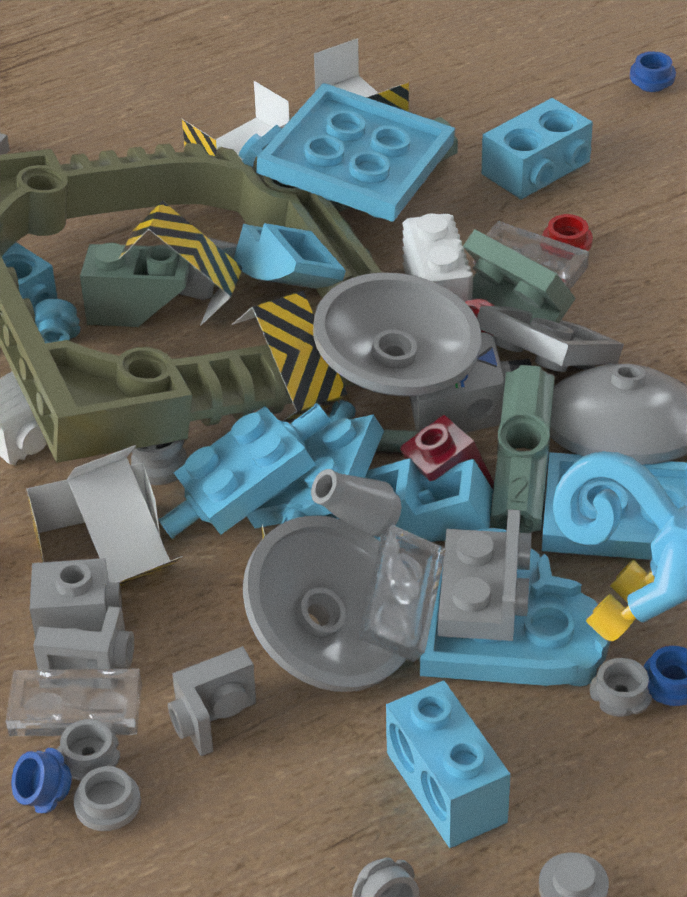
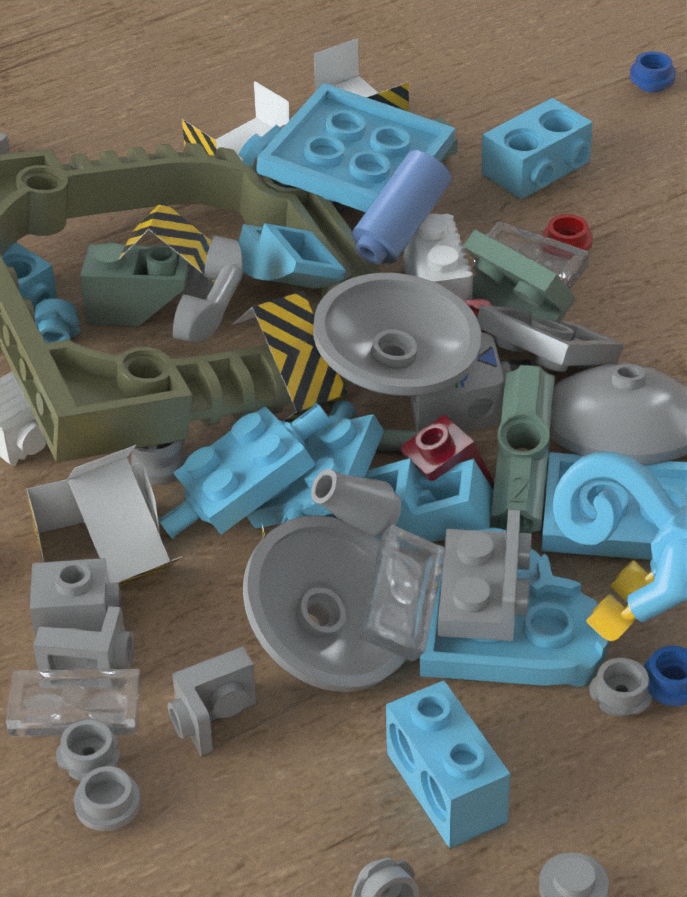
blue plate [11,748,72,814] -> none
none -> light grey bar [173,235,243,343]
none -> medium blue brick [352,150,452,265]

